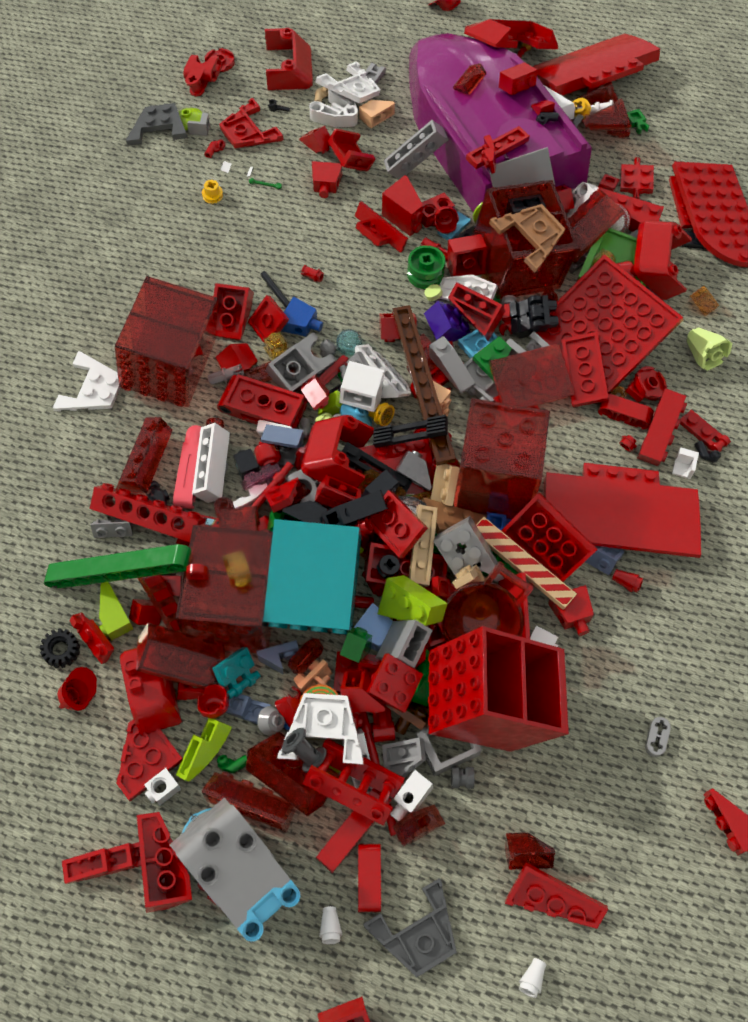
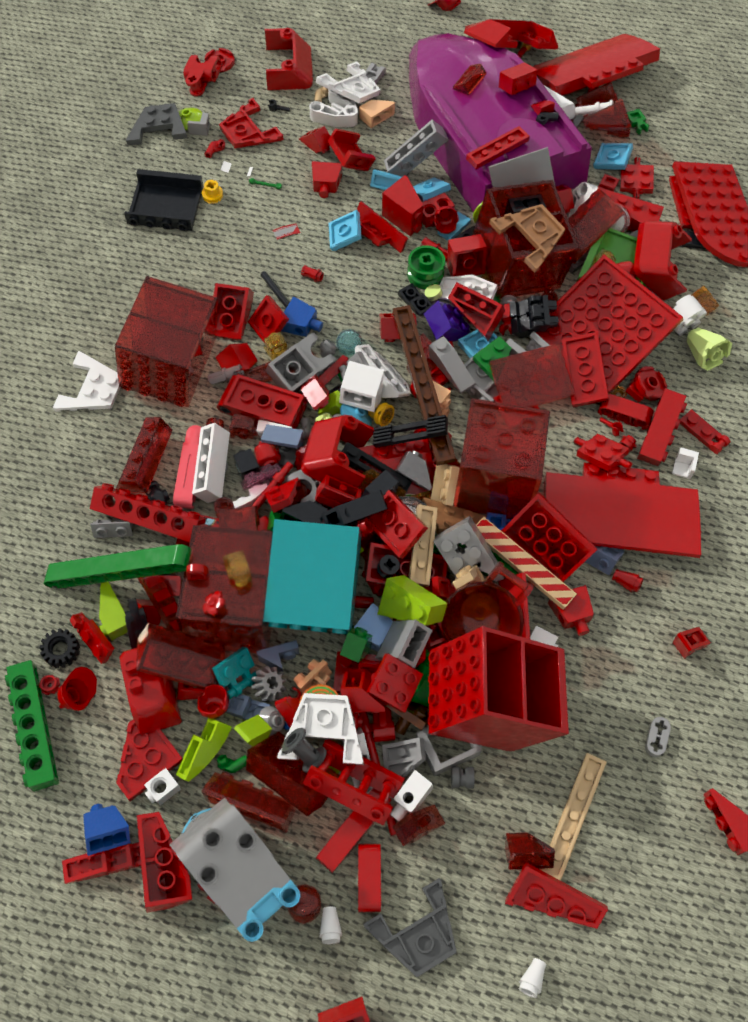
clear red plate [288,638,324,674] -> none
red slope [482,134,496,174] -> none
yellow piece [573,98,591,119] -> none
black arm [695,441,721,463] -> none
none -> green brick [5,660,59,792]
none -> red plate [39,675,60,695]
none -> blue torso [83,804,130,856]
none -> black panel [124,169,204,231]
none -> black hinge [125,598,152,649]
none -> red plant [203,591,226,616]
none -> clear red brick [229,414,258,439]
none -> lime slope [234,714,272,752]
none -> light grey gear [251,666,287,702]
none -> sticker [273,224,300,240]
none -> clear red hair [287,884,321,924]
none -> medium azure plate [329,210,362,251]
none -> medium azure tile [370,169,402,190]
none -> black slope [398,283,433,316]
none -> medium azure plate [413,177,451,201]
none -> tan tile [540,753,607,881]
none -> red plate [574,434,632,471]
none -> medium azure plate [593,143,633,170]
none -> red hand [599,417,624,436]
none -> white brick [673,294,707,336]
none -> red slope [673,627,711,659]

